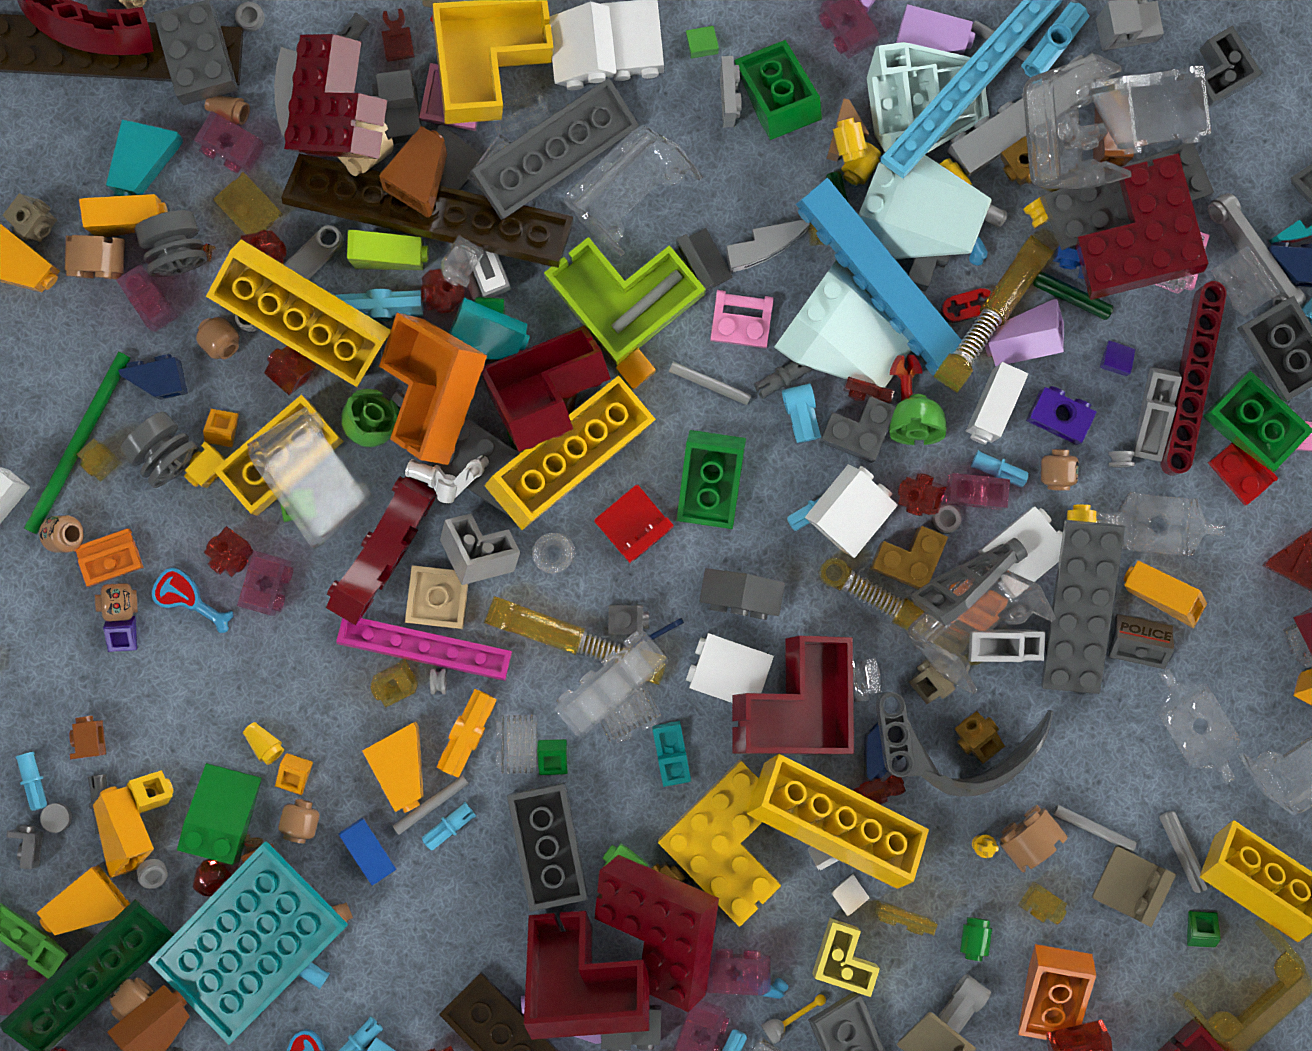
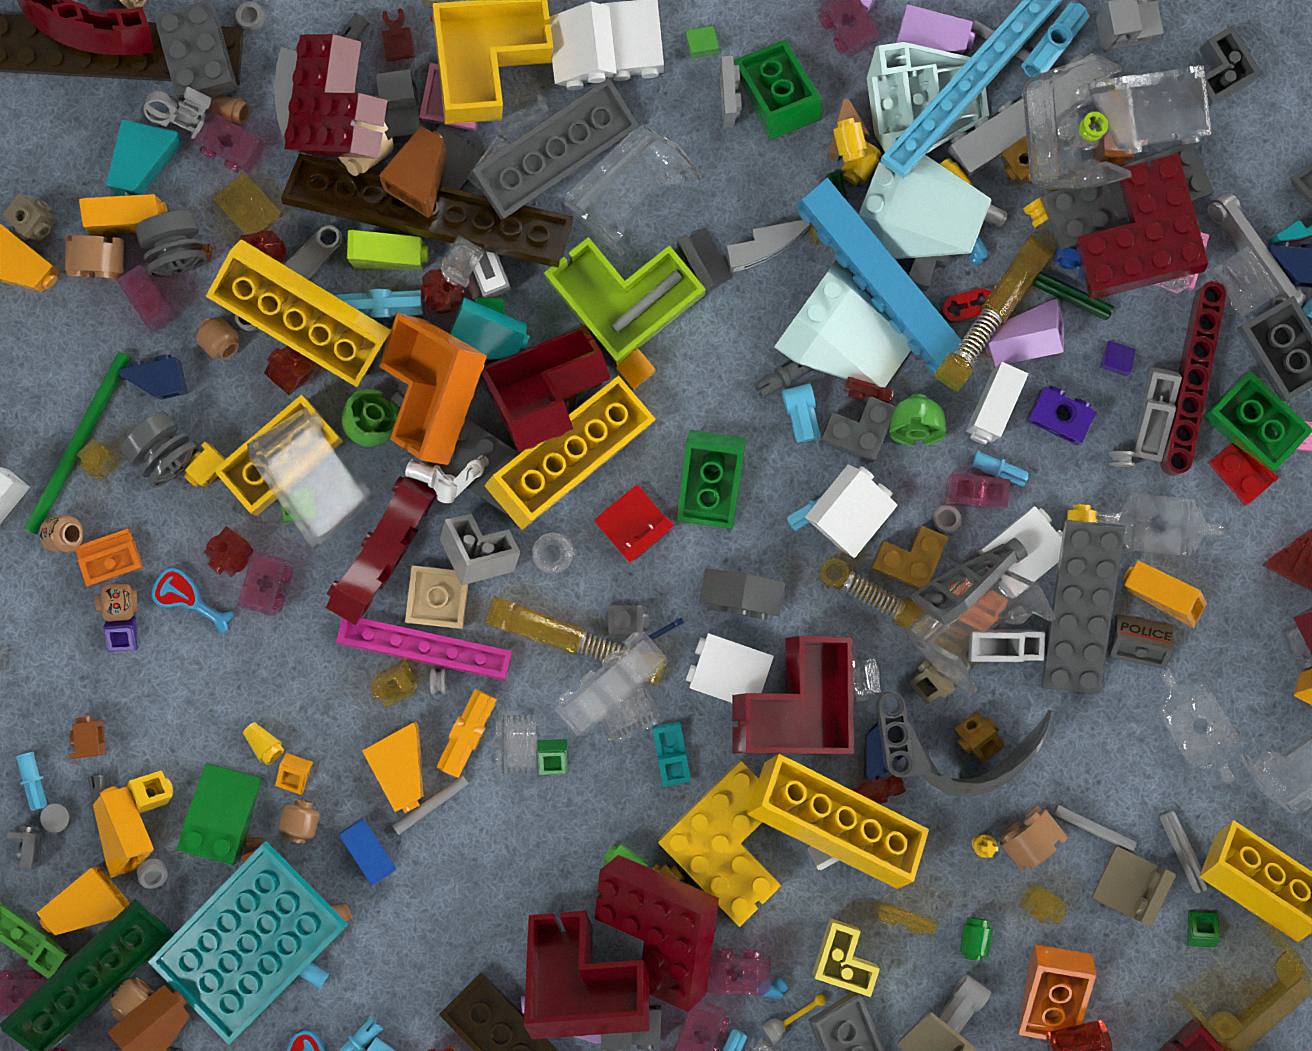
clear red cone [193,859,232,896] -> none
light orange slope [203,409,239,447] -> none
medium azure axle [422,802,476,850] -> none
dark grey brick [507,782,588,912] -> none
light grey bar [669,361,751,405] -> none
bright pink plate [710,290,774,348] -> none
white slope [829,874,869,916] -> none
red bar [890,355,923,401] -> none
clear red brick [898,472,947,516] -> none
medium nougat head [1041,449,1079,490] -> none
none -> light grey piece [143,86,211,139]
none -> lime bush [1078,112,1108,142]

